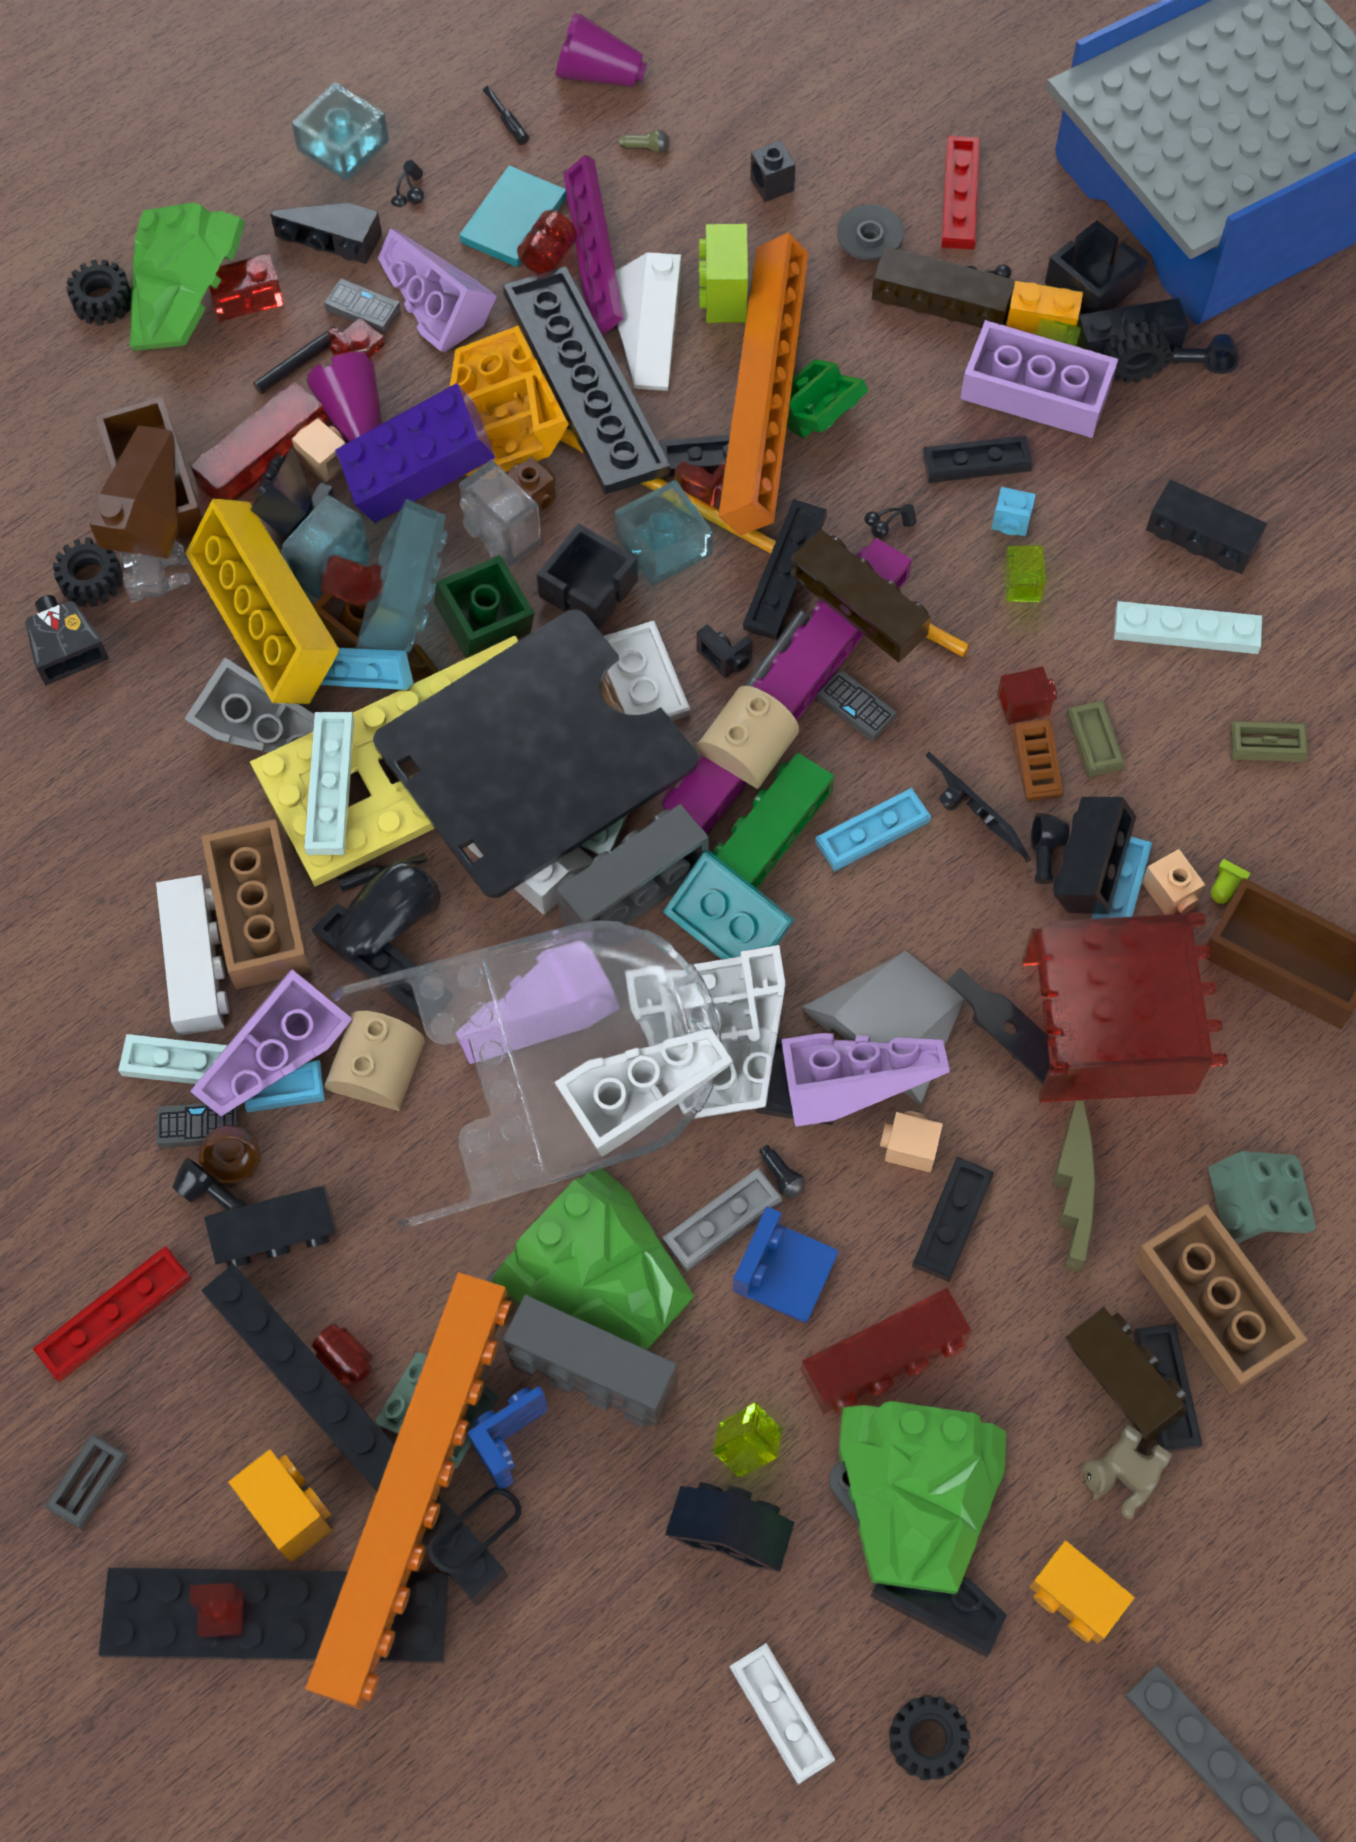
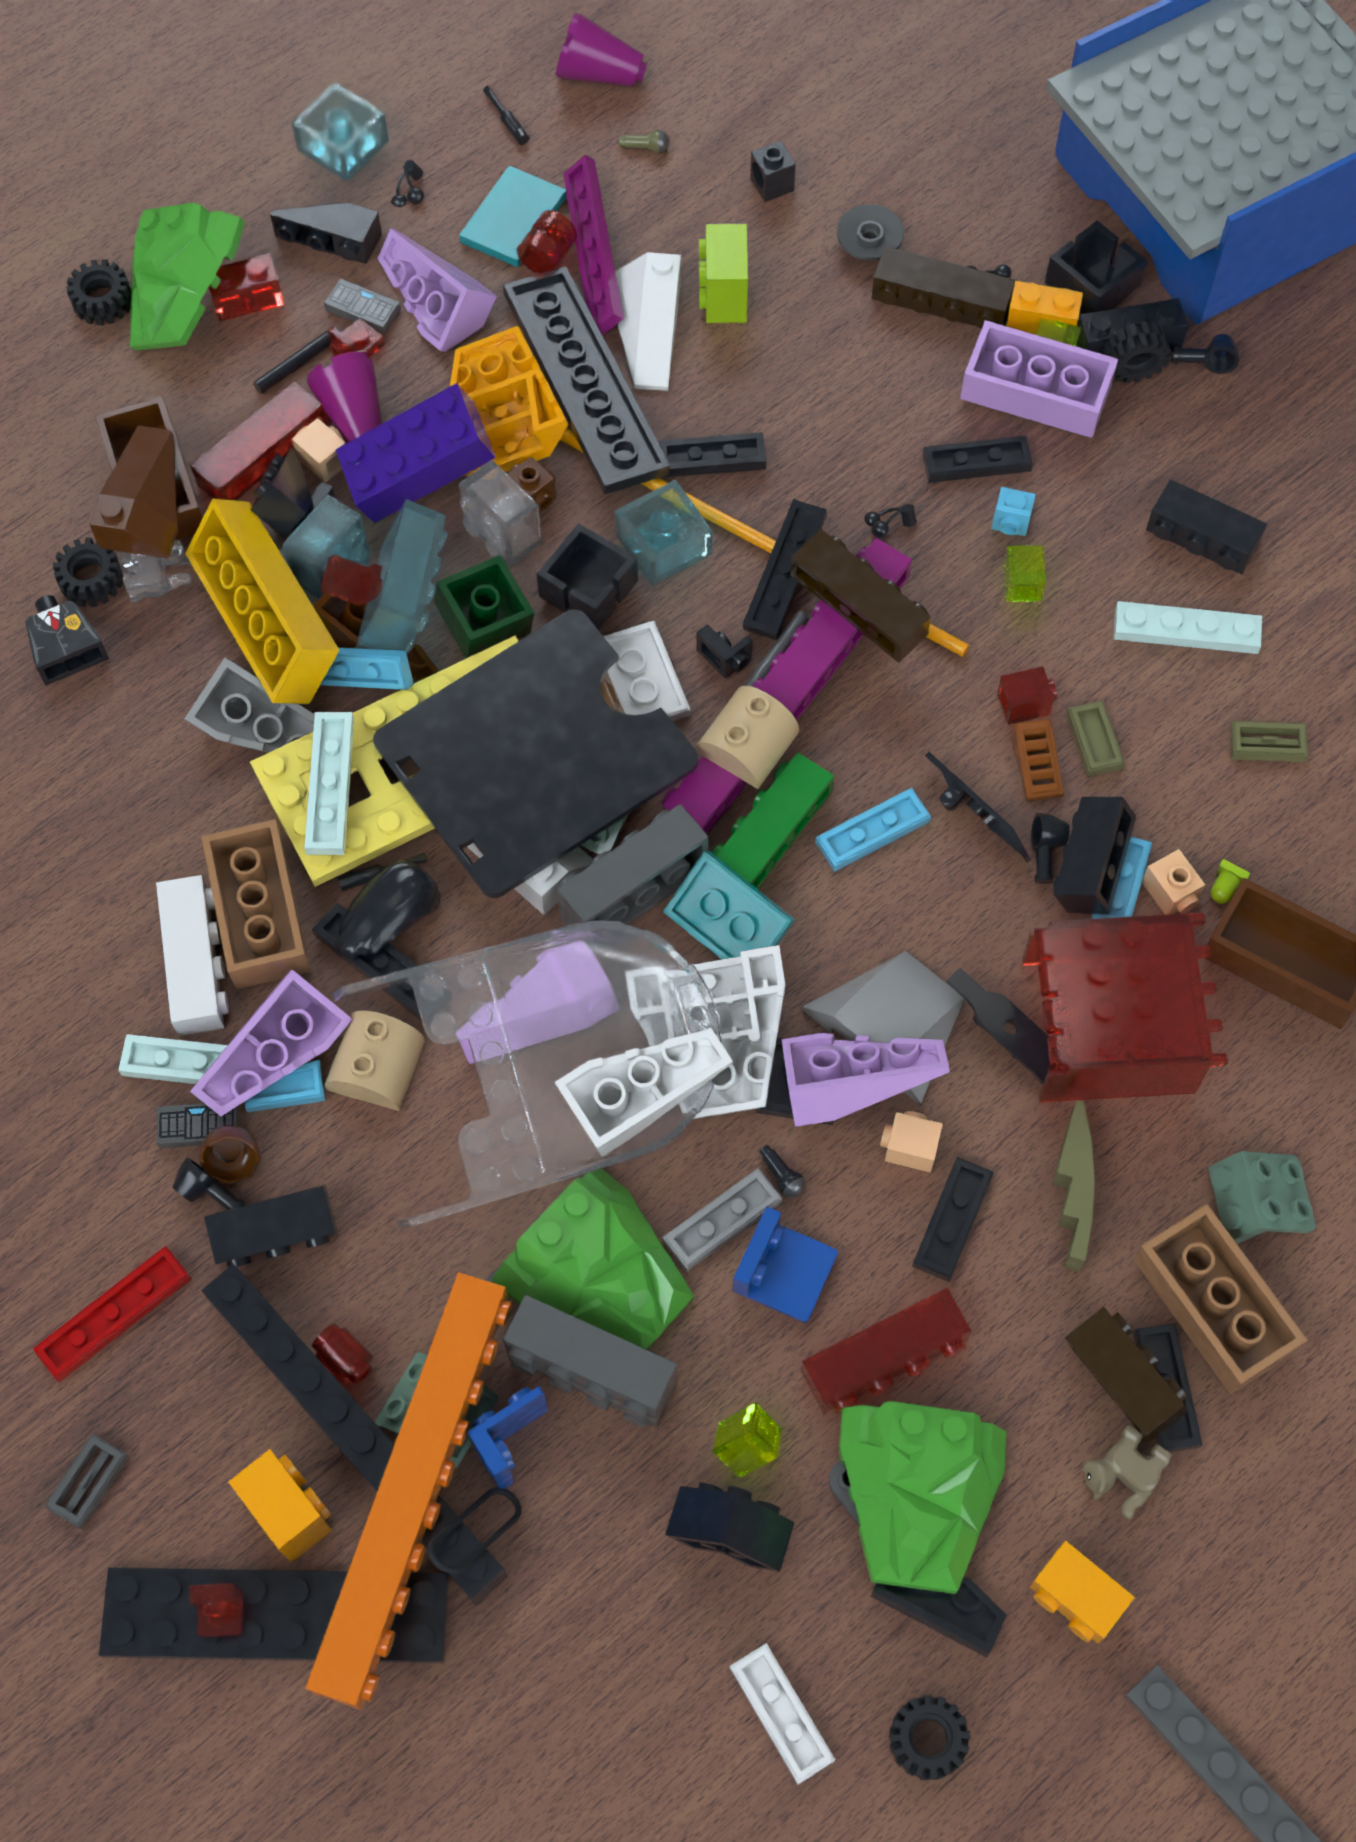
clear red bracket [675,461,726,506] -> none
orange brick [718,232,809,536] -> none
green brick [787,359,869,438] -> none
tile [817,670,897,742] -> none
red tile [941,136,980,250] -> none

